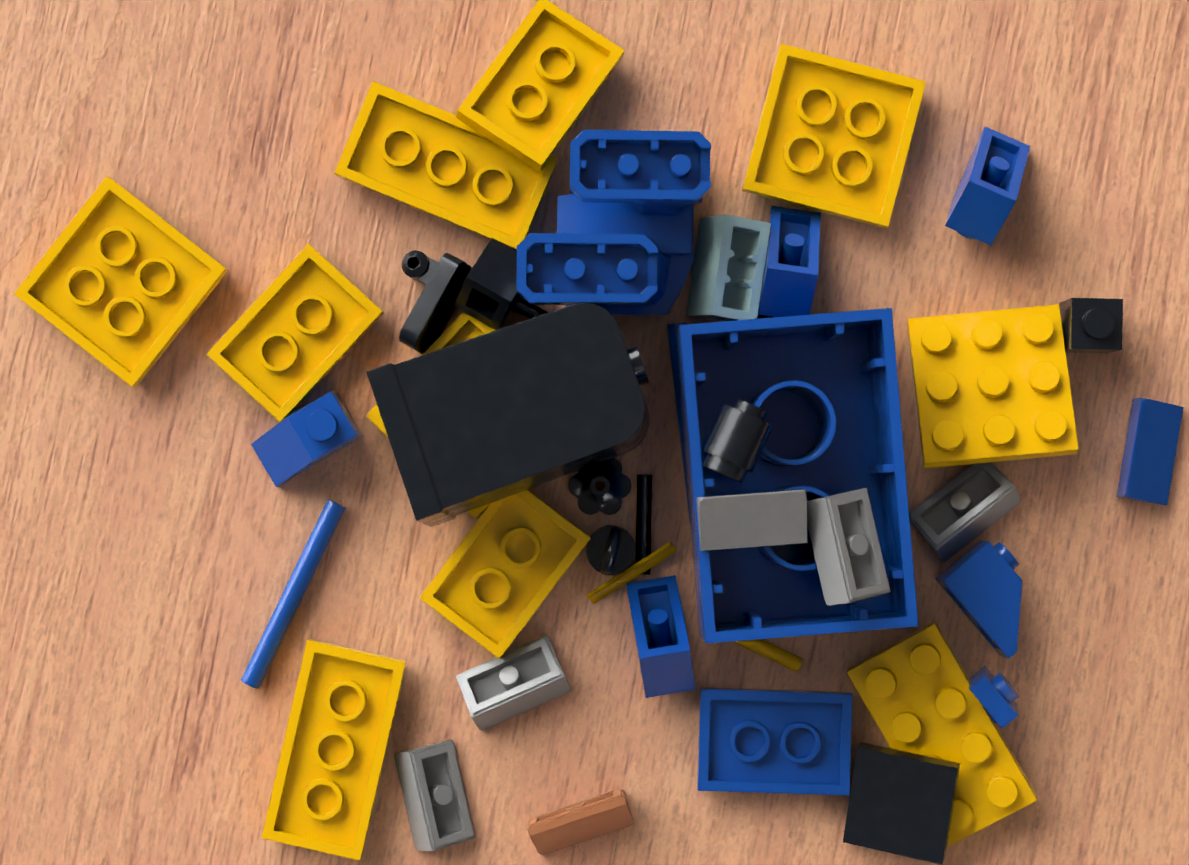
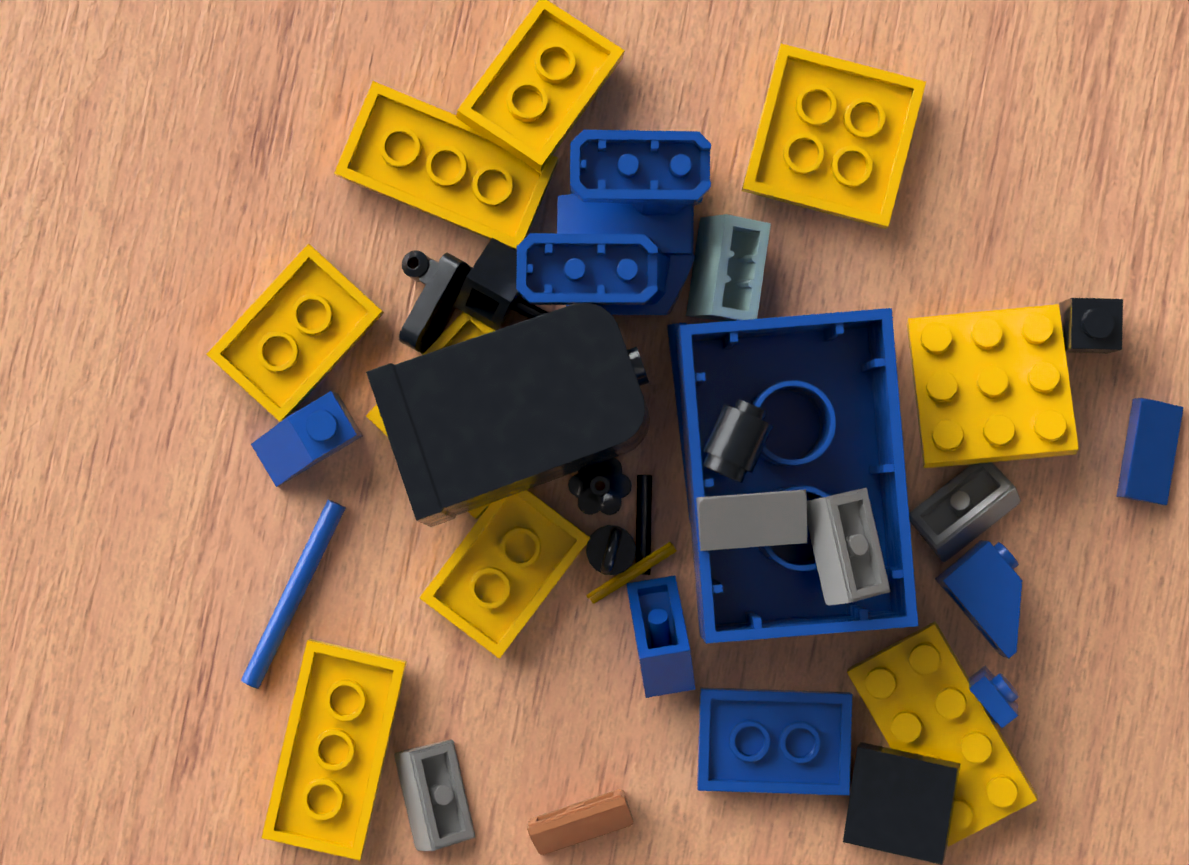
yellow plate [14,176,229,388] -> none
light grey slope [456,635,571,731] -> none
yellow piece [732,639,803,672] -> none
blue slope [758,206,821,317] -> none
blue slope [945,127,1030,246] -> none

